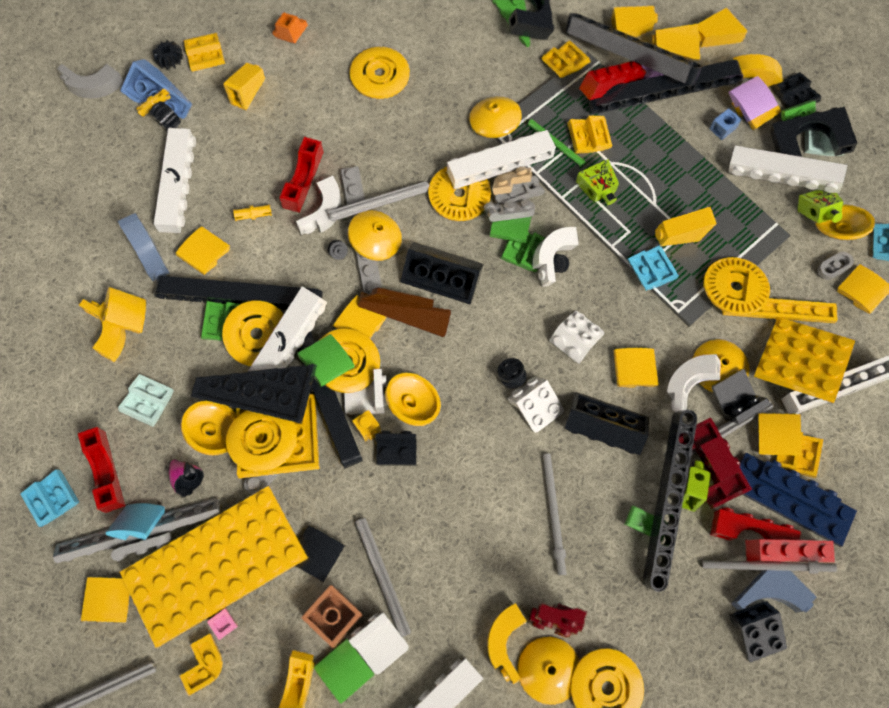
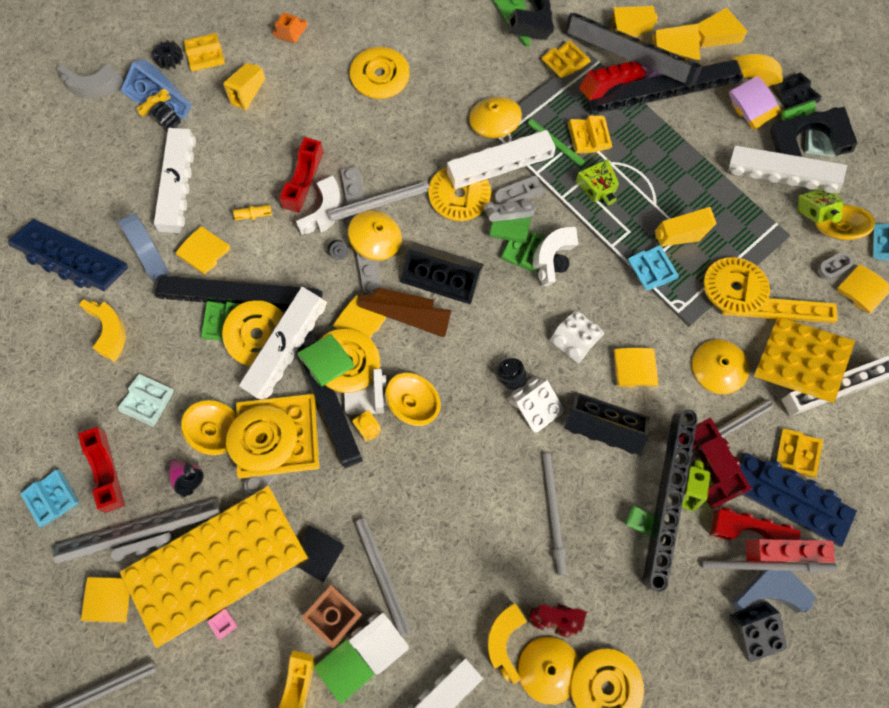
yellow slope [102,287,146,334] -> none
medium azure slope [106,503,165,540] -> none
yellow plate [180,634,223,696] -> none
black wing [191,364,317,424] -> none
black bracket [375,431,417,466] -> none
tan plate [492,167,532,195] -> none
white arch [667,354,721,417] -> none
medium blue brick [709,108,741,140] -> none
bracket [711,369,770,424] -> none
yellow slope [758,413,801,456] -> none
none -> dark blue plate [8,219,128,291]

